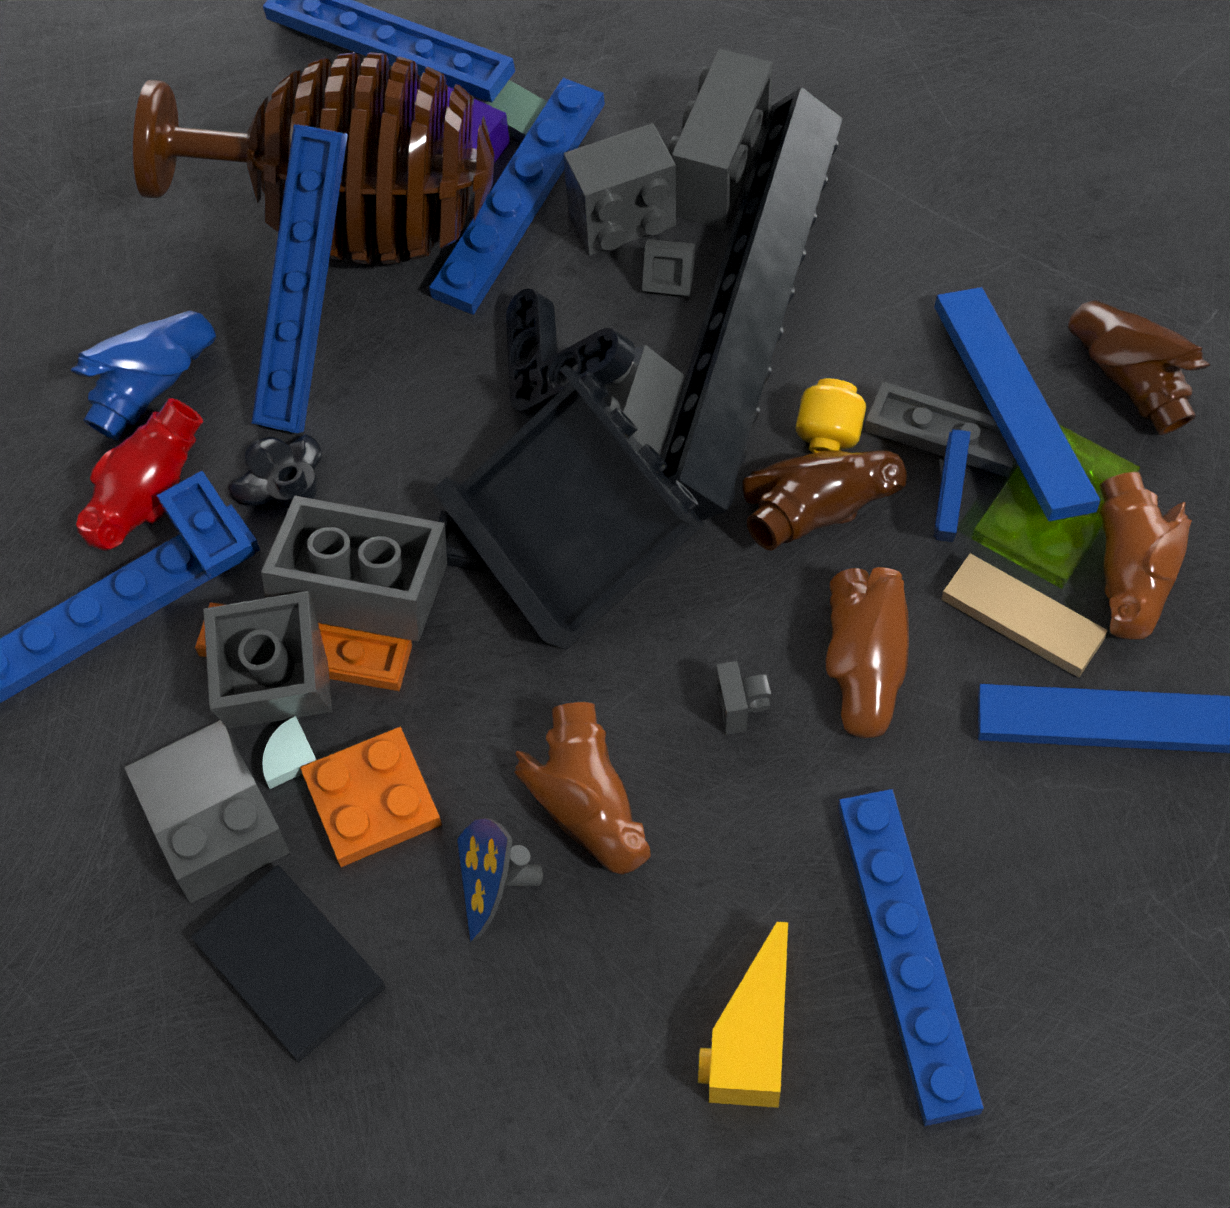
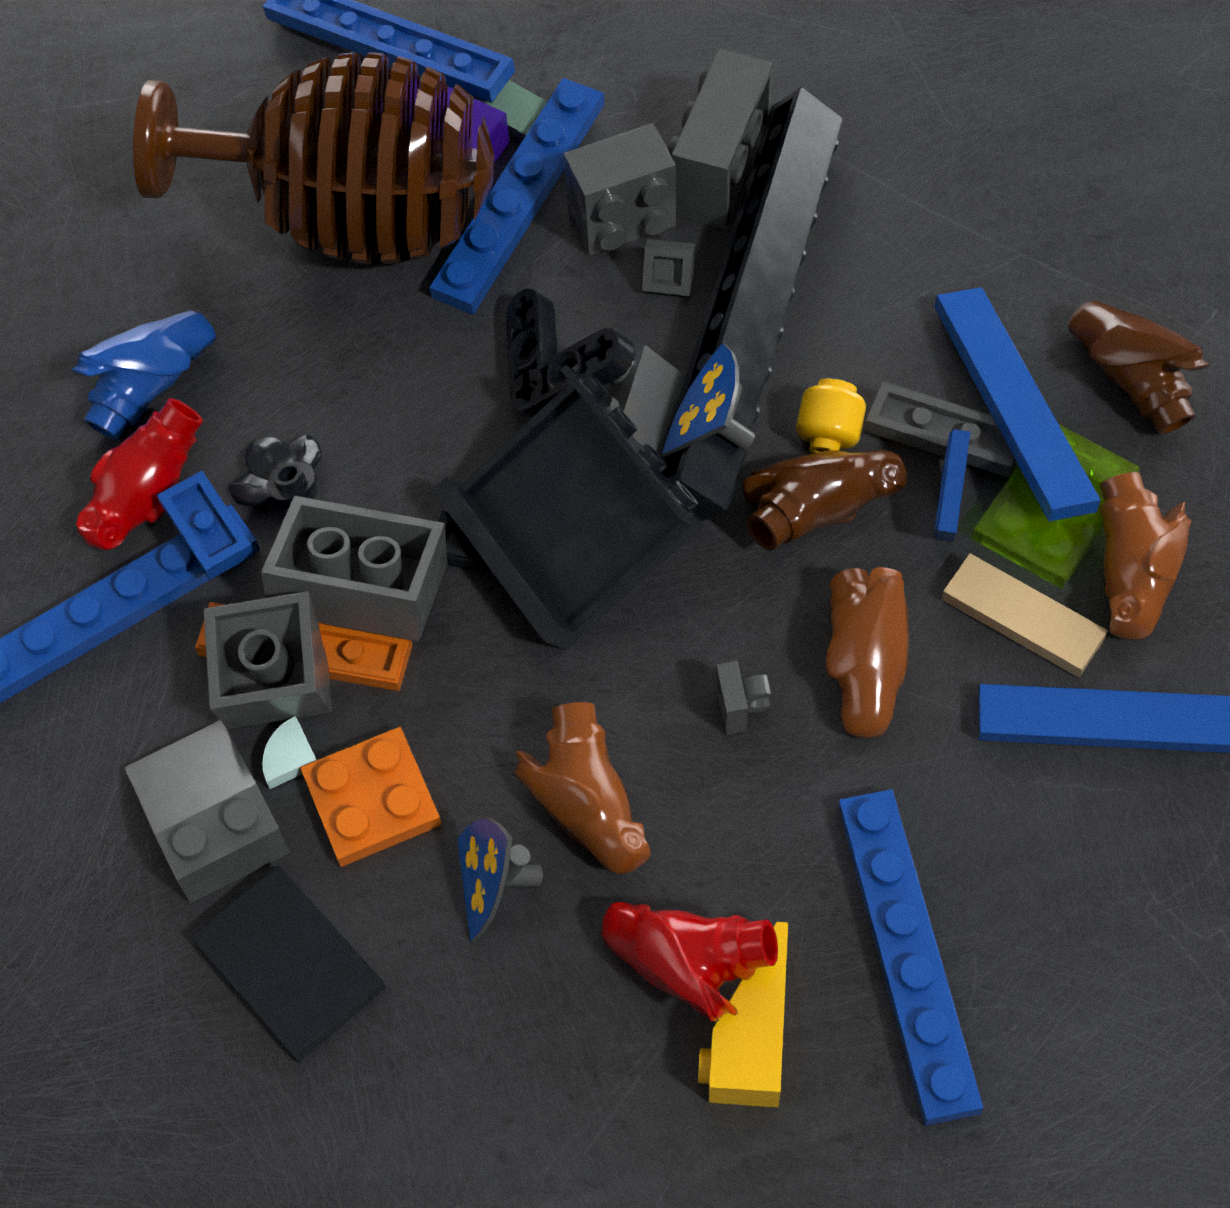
blue tile [252,124,348,433] -> none
none -> red animal [601,902,778,1021]
none -> shield [662,343,755,457]

